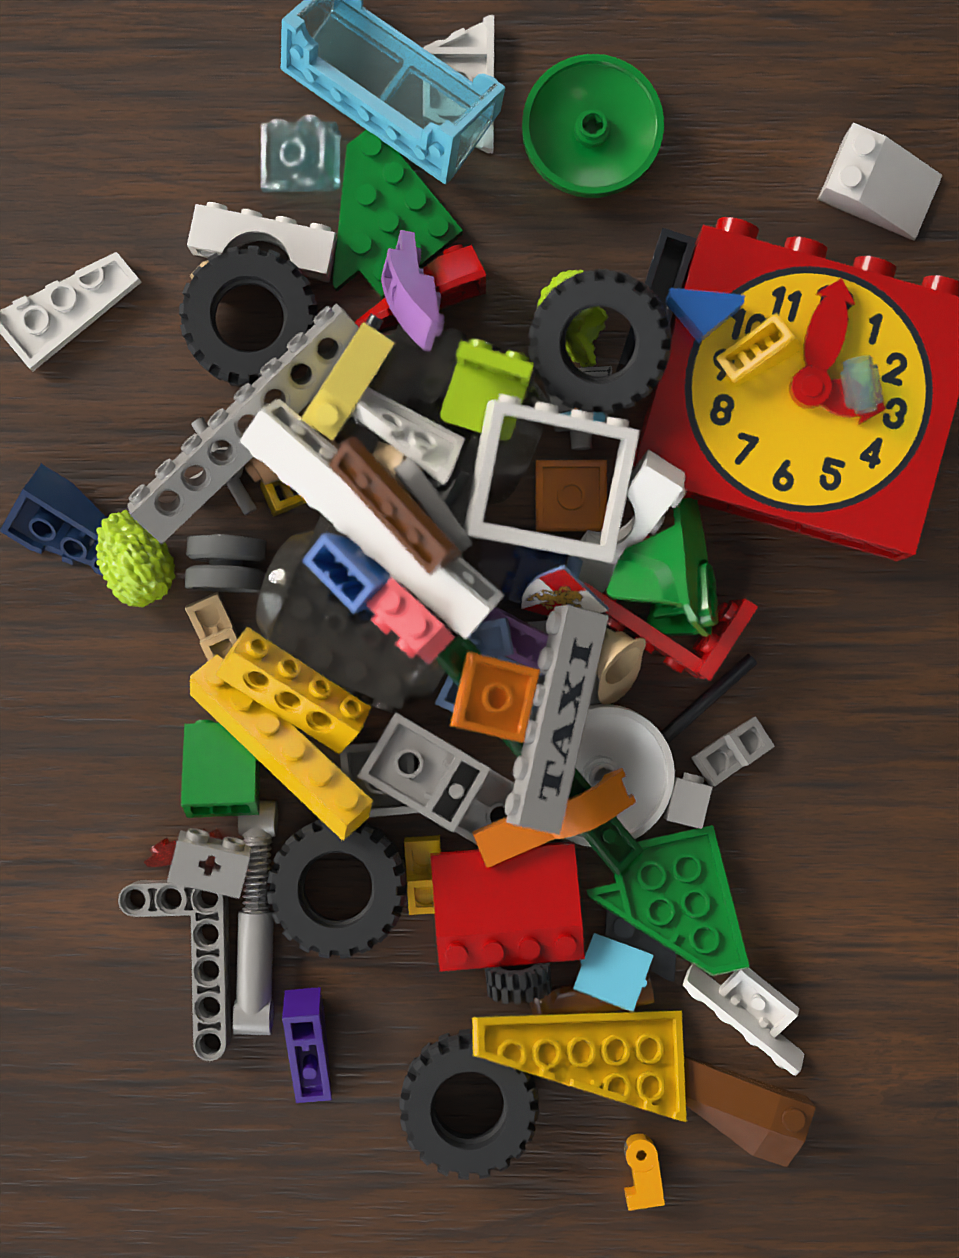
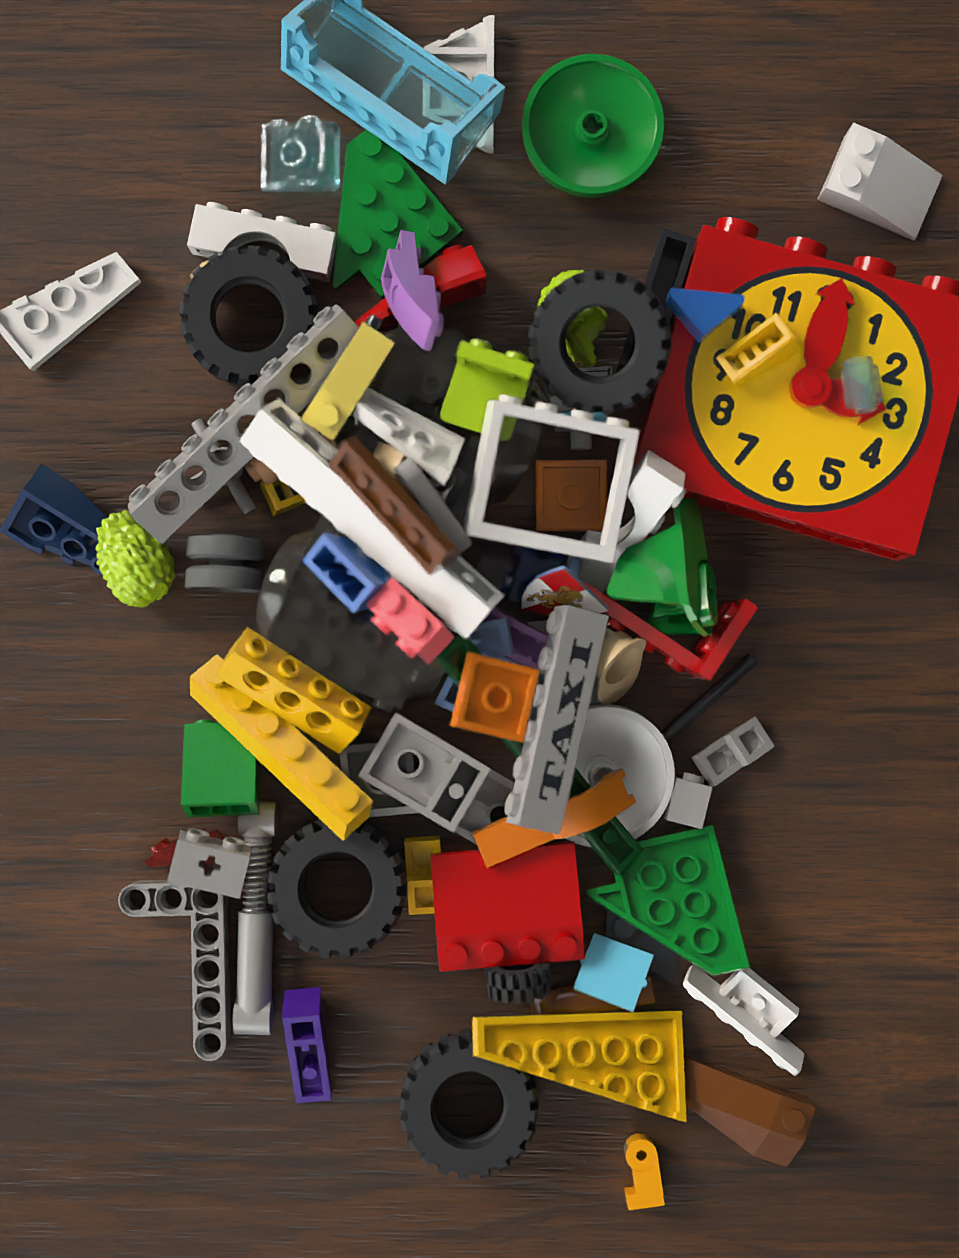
tan slope [185,592,239,661] -> none

